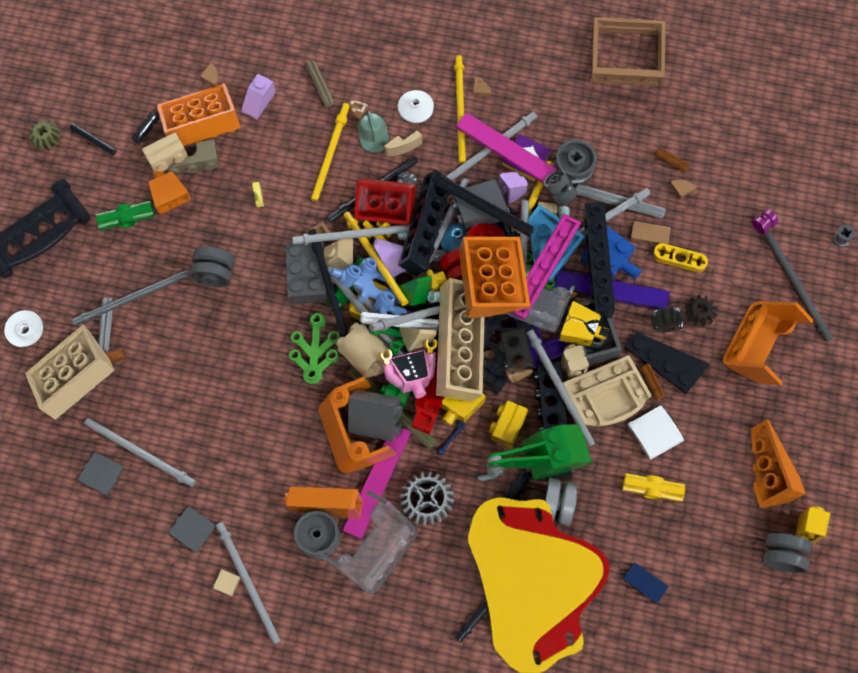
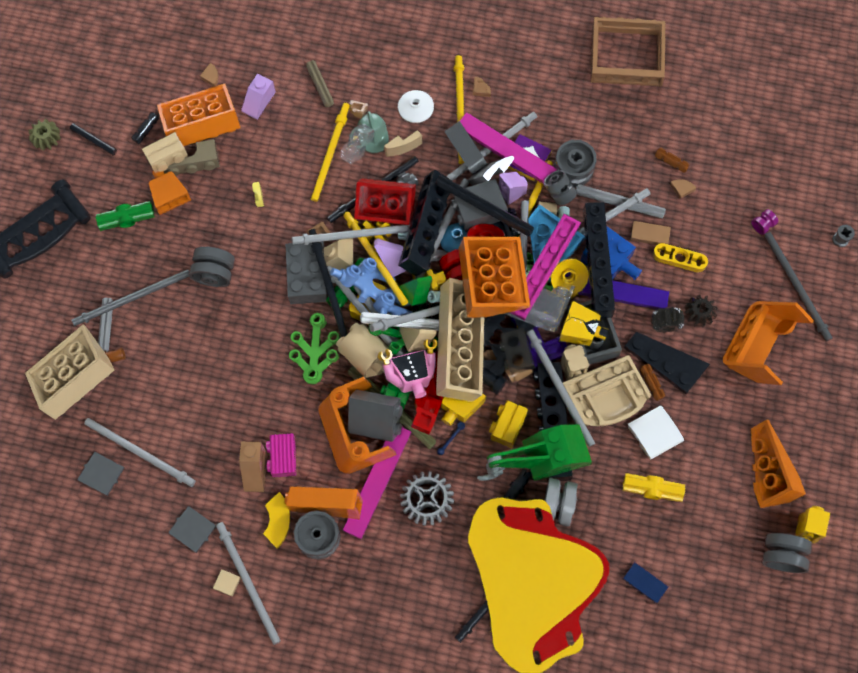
white dish [4,310,43,347] -> none
clear windscreen [320,490,417,594] -> none
none -> medium nougat slope [239,442,268,492]
none -> yellow tile [263,492,290,549]
none -> dark pink brick [266,433,297,477]
none -> clear brick [340,124,375,164]
none -> dark grey beam [444,121,488,175]
none -> slope [468,156,515,186]
none -> yellow dish [551,259,589,295]

